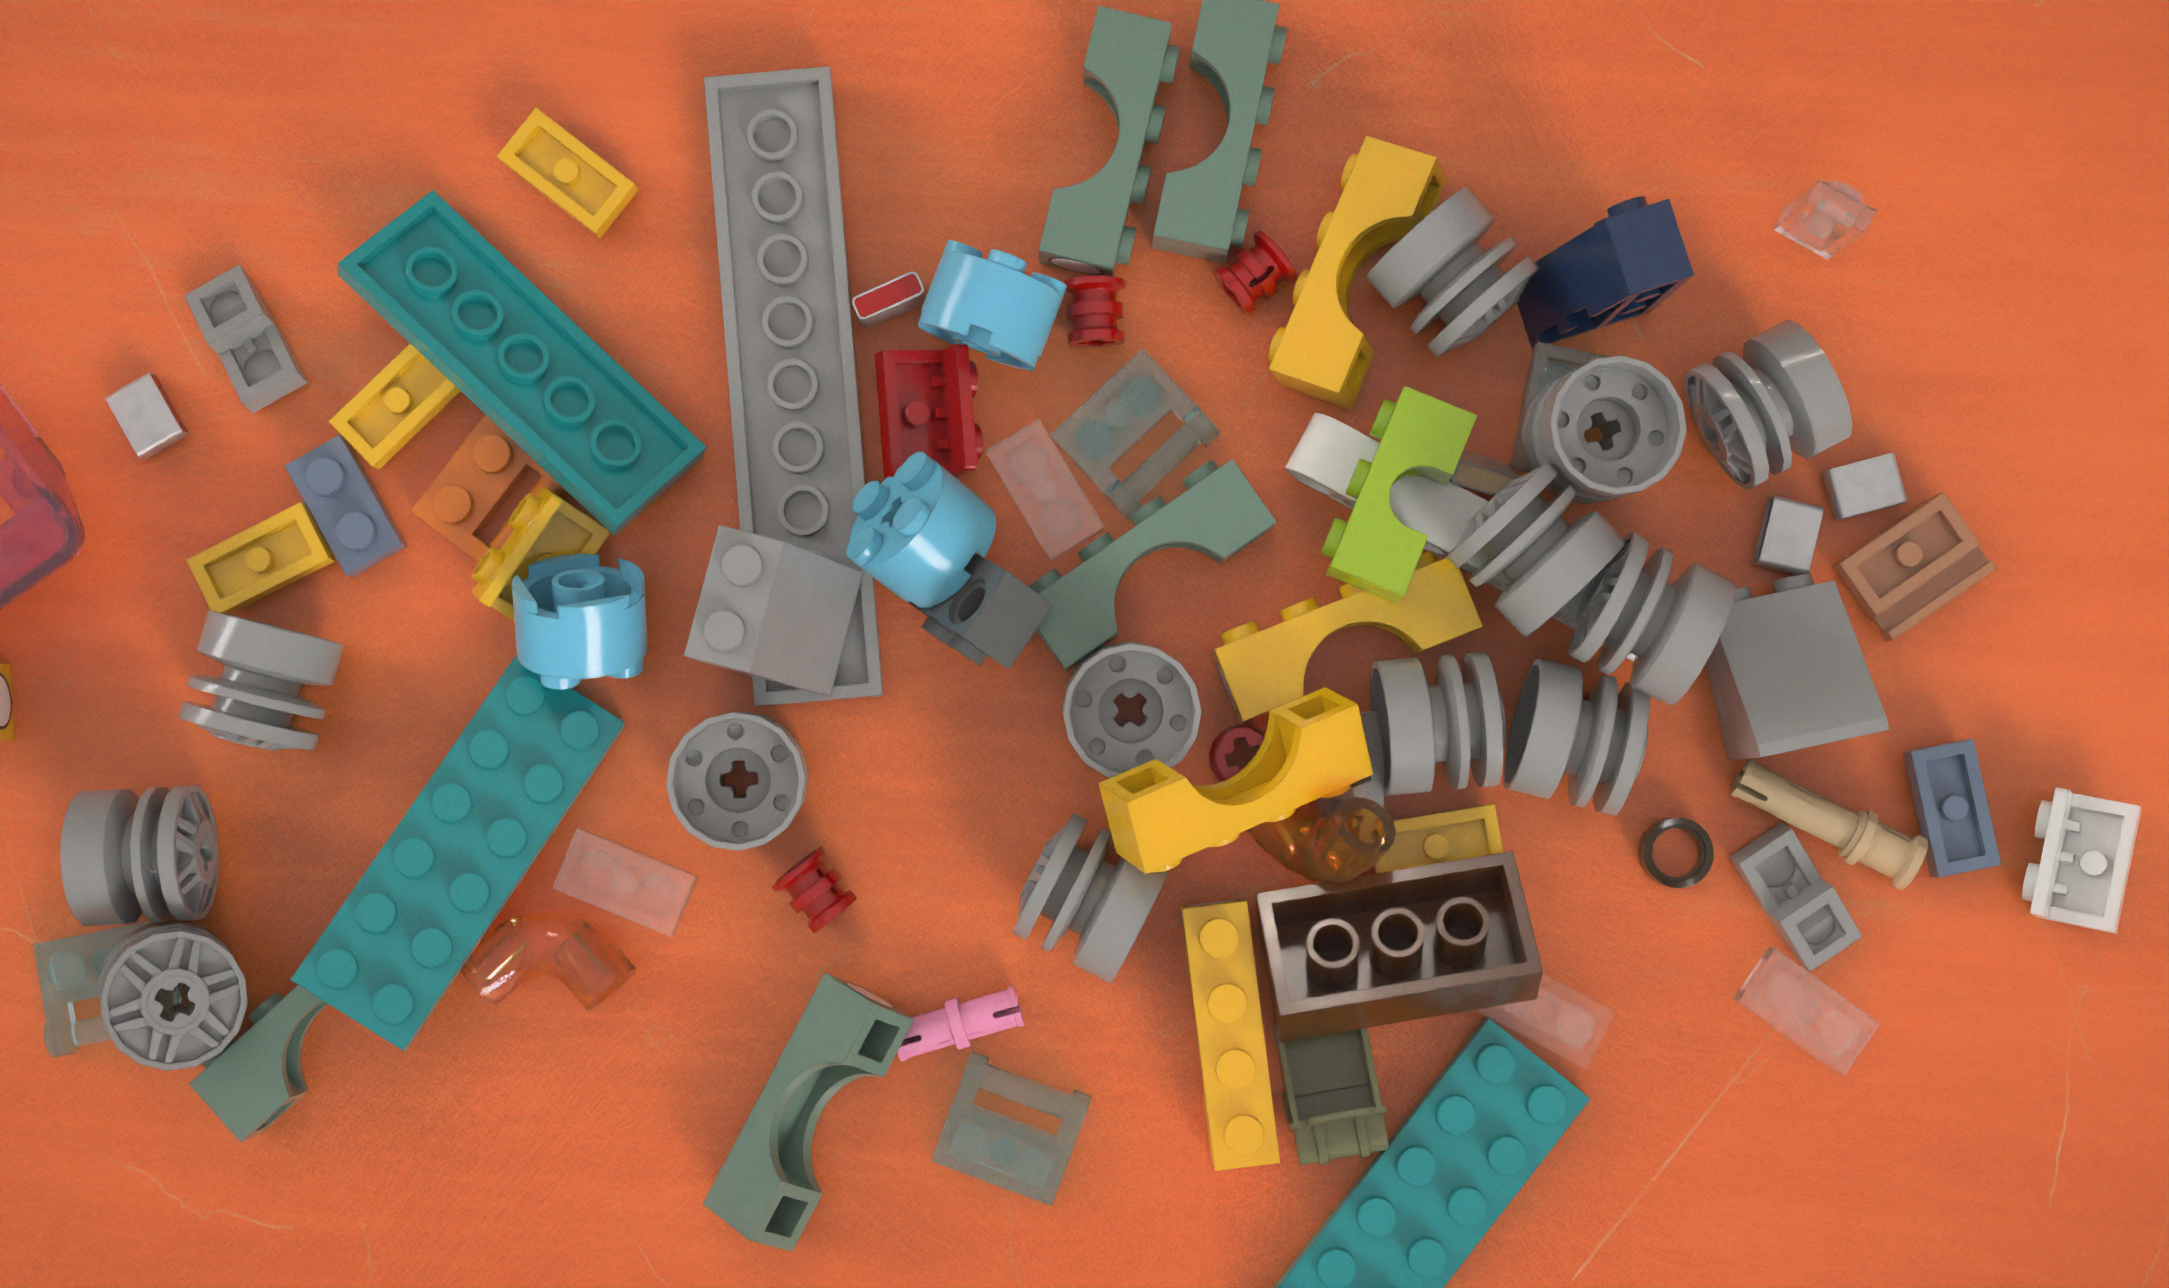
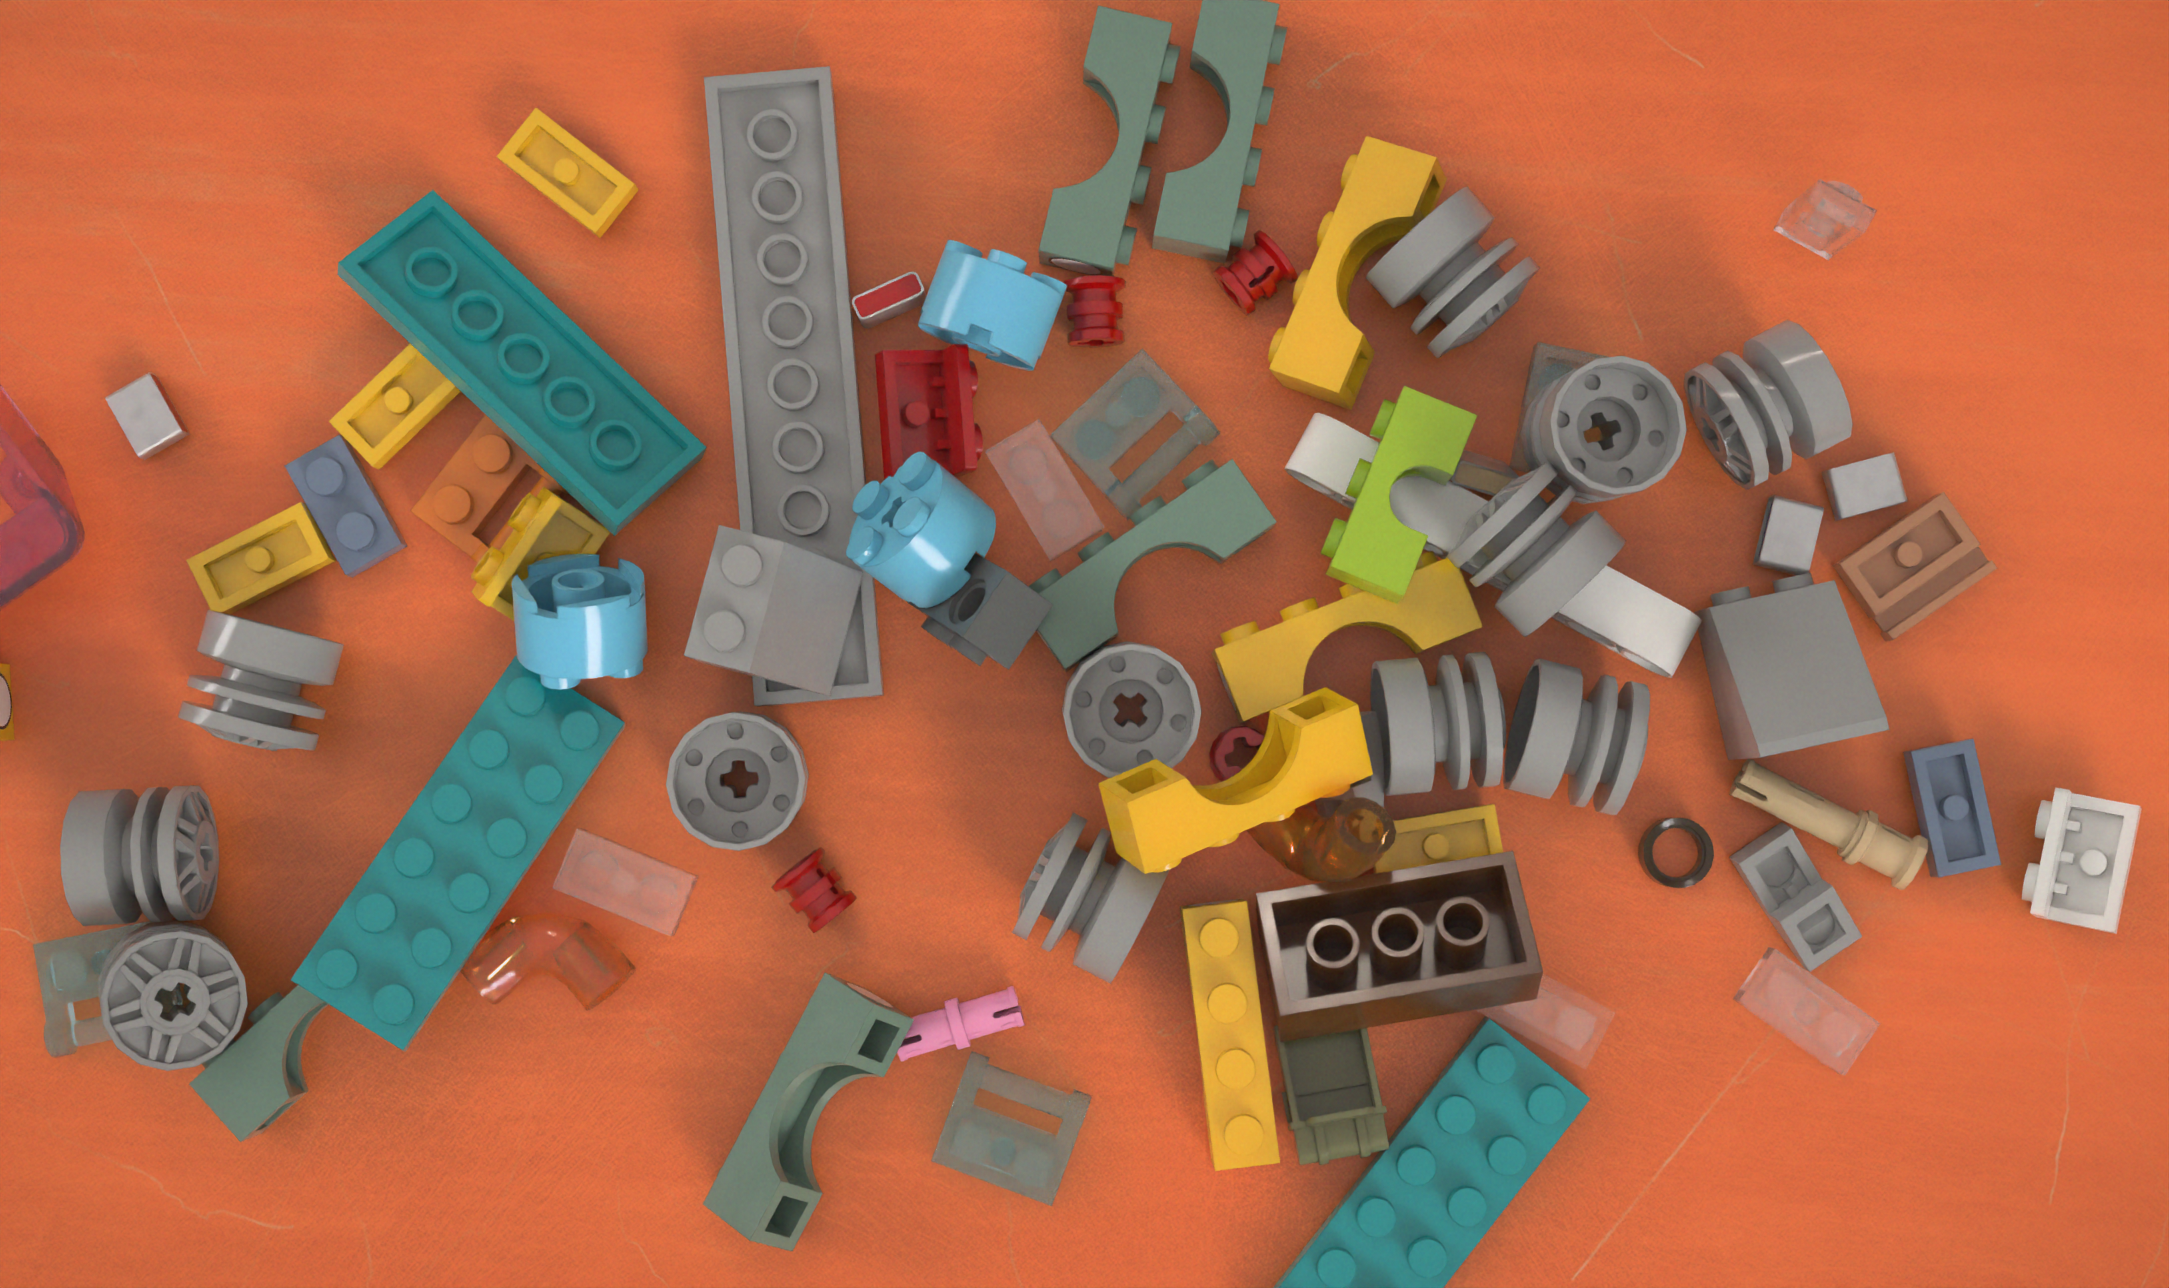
light grey slope [184,264,308,413] -> none
dark blue wedge [1517,196,1694,349] -> none
light grey wheel [1568,532,1737,706] -> none

